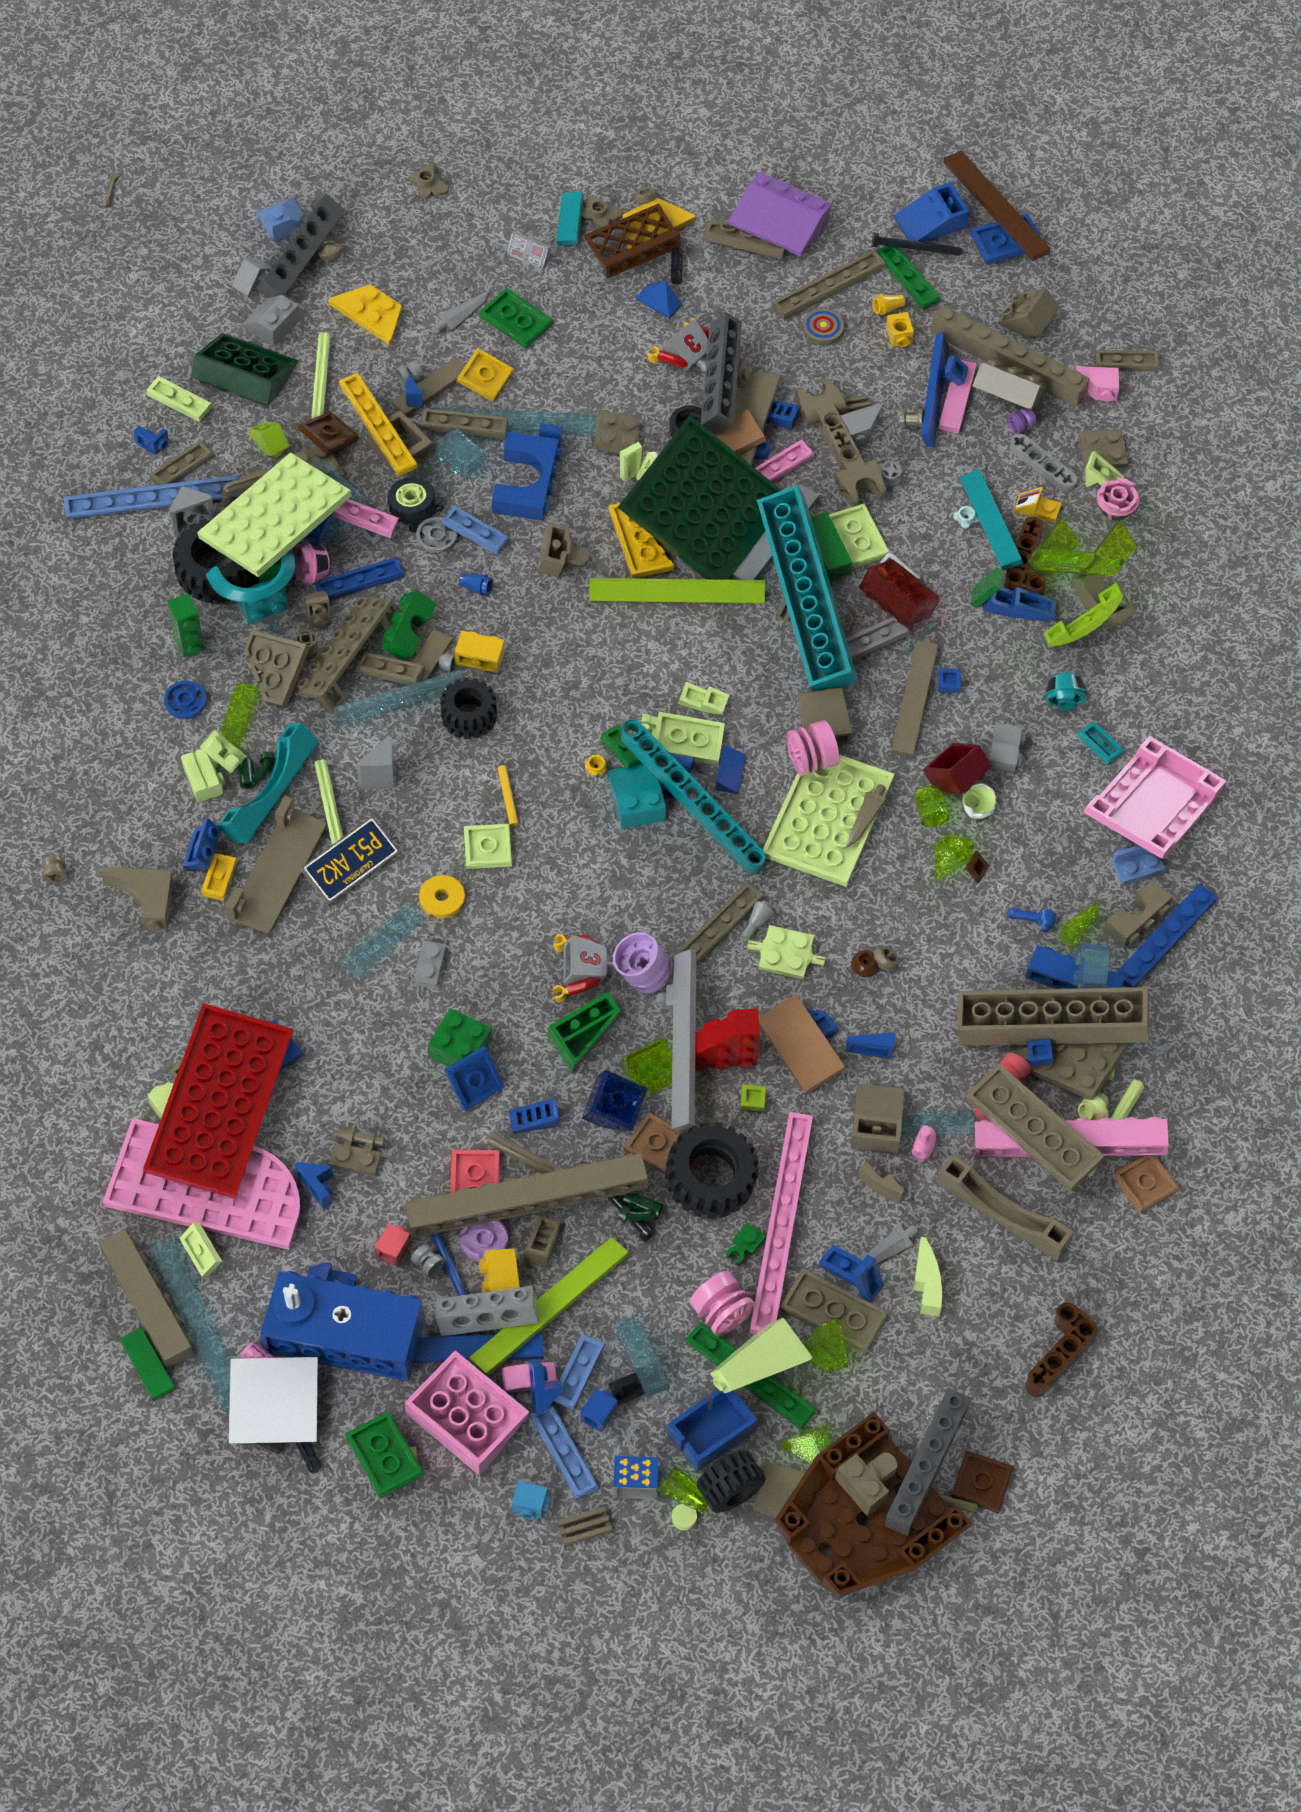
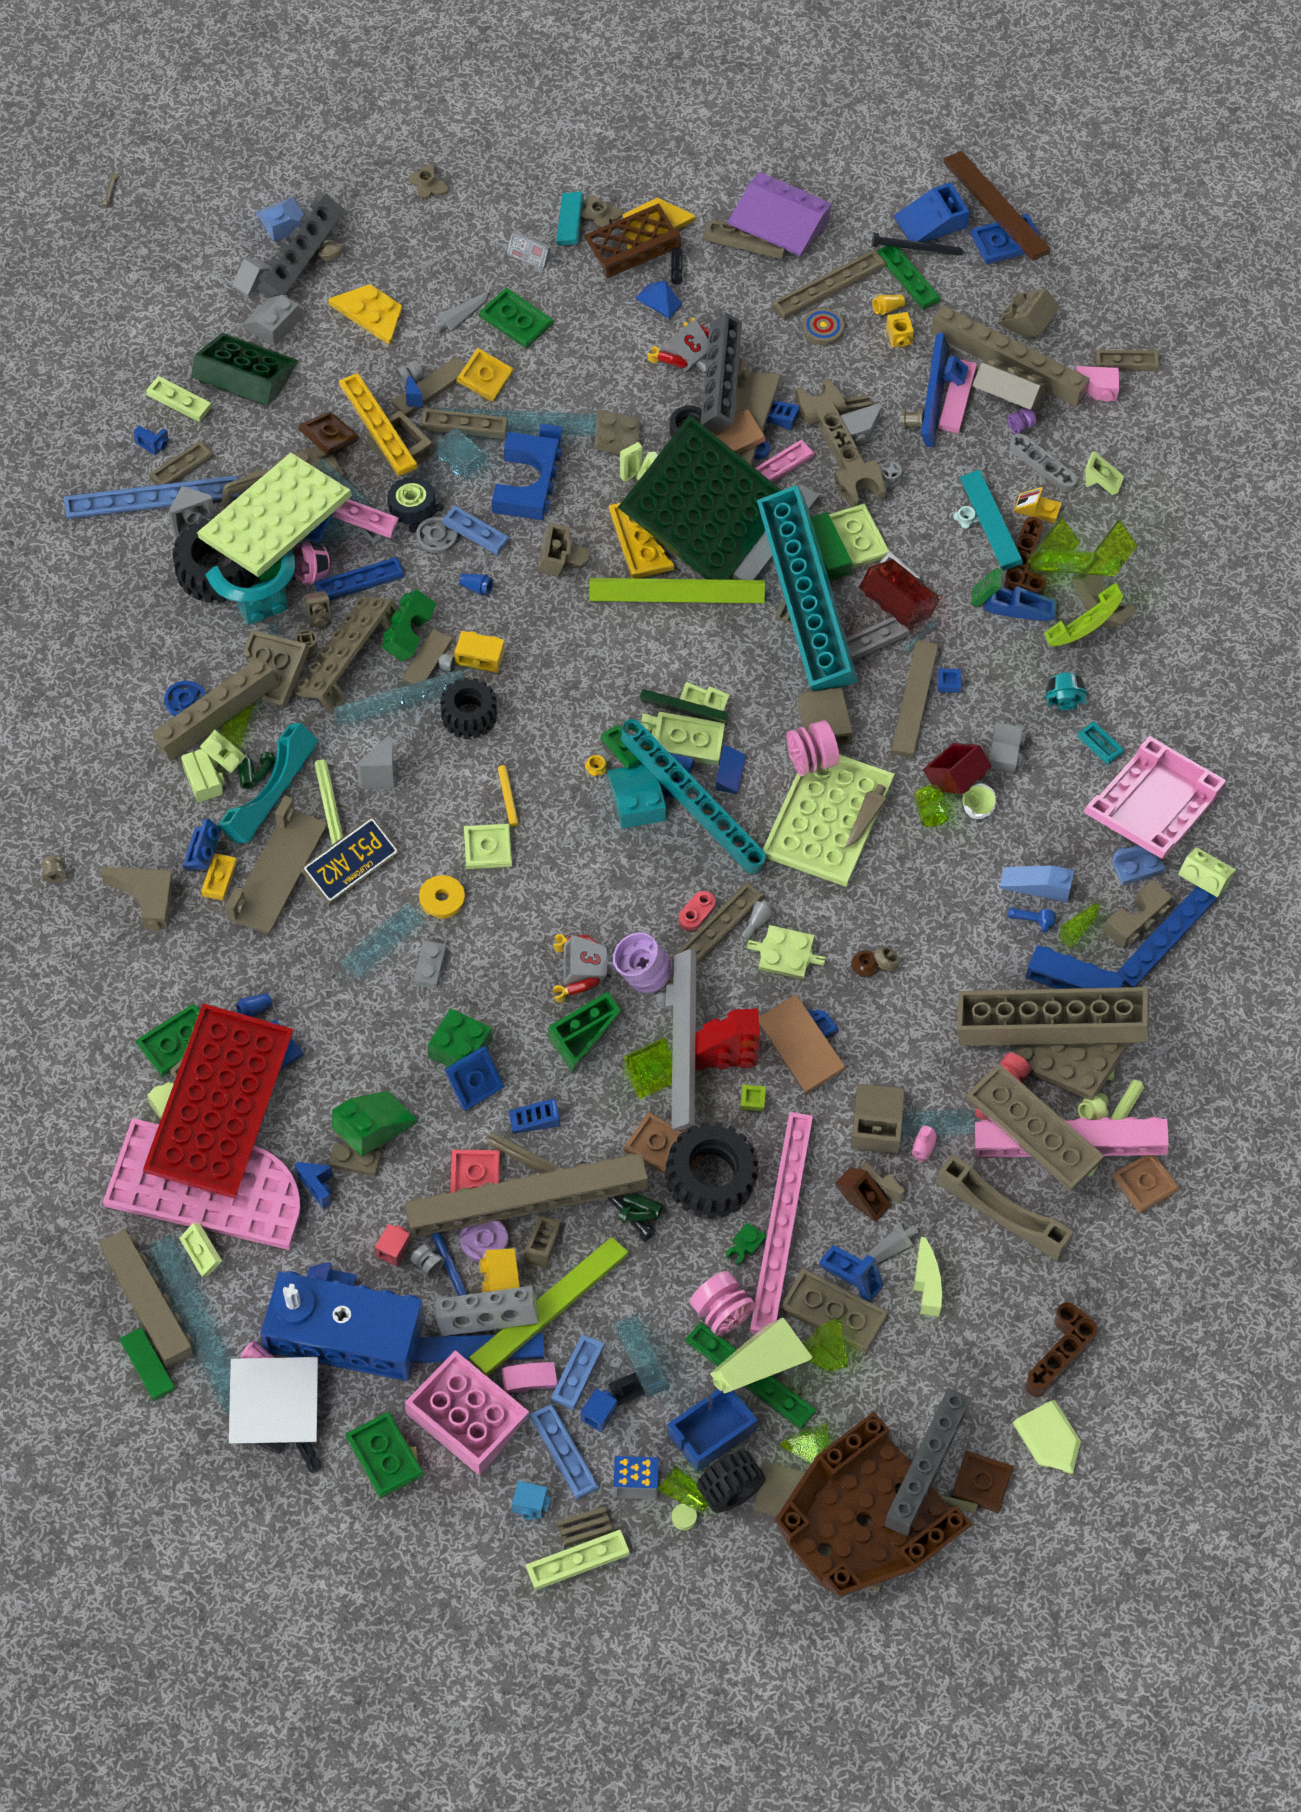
green brick [167,593,204,658] -> none
lime slope [247,421,290,457] -> none
yellowish green axle [311,332,330,419] -> none
dark tan tile [356,652,426,687] -> none
blue slope [528,1359,564,1415] -> none
clear blue slope [582,1069,648,1132] -> none
dark tan tile [635,187,657,204] -> none
dark tan brick [835,1452,897,1516] -> none
blue slope [845,1033,896,1059] -> none
clear neon green slope [932,834,974,882] -> none
reddish brown slope [965,851,989,883] -> none
blue plate [1027,1039,1054,1066] -> none
clear light blue brick [1072,942,1110,989] -> none
dark tan plate [1078,429,1128,469] -> none
bright pink cone [1097,477,1140,521] -> none
none -> green tile [135,1003,200,1077]
none -> dark tan brick [151,656,279,761]
none -> blue cone [235,993,272,1017]
none -> green slope [332,1091,418,1157]
none -> yellowish green plate [526,1530,630,1591]
none -> dark green tile [640,689,729,725]
none -> coral plate [679,891,715,931]
none -> reddish brown slope [835,1167,891,1222]
none -> medium blue slope [1000,865,1074,903]
none -> yellowish green tile [1012,1400,1081,1474]
none -> yellowish green brick [1178,847,1236,897]

